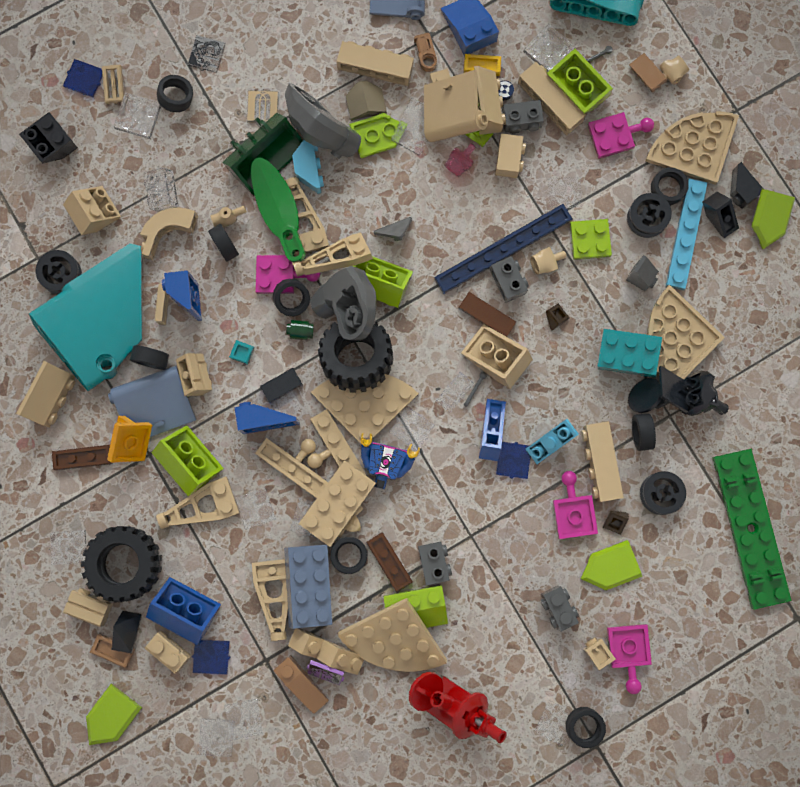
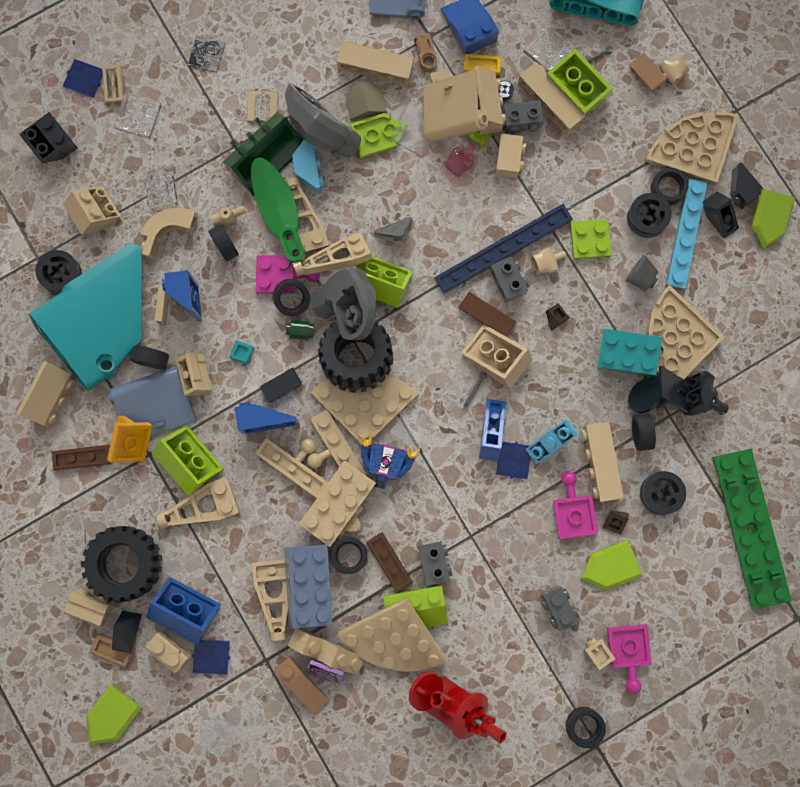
black tyre [156,75,193,112] -> none
dark pink plate [588,112,654,159] -> none

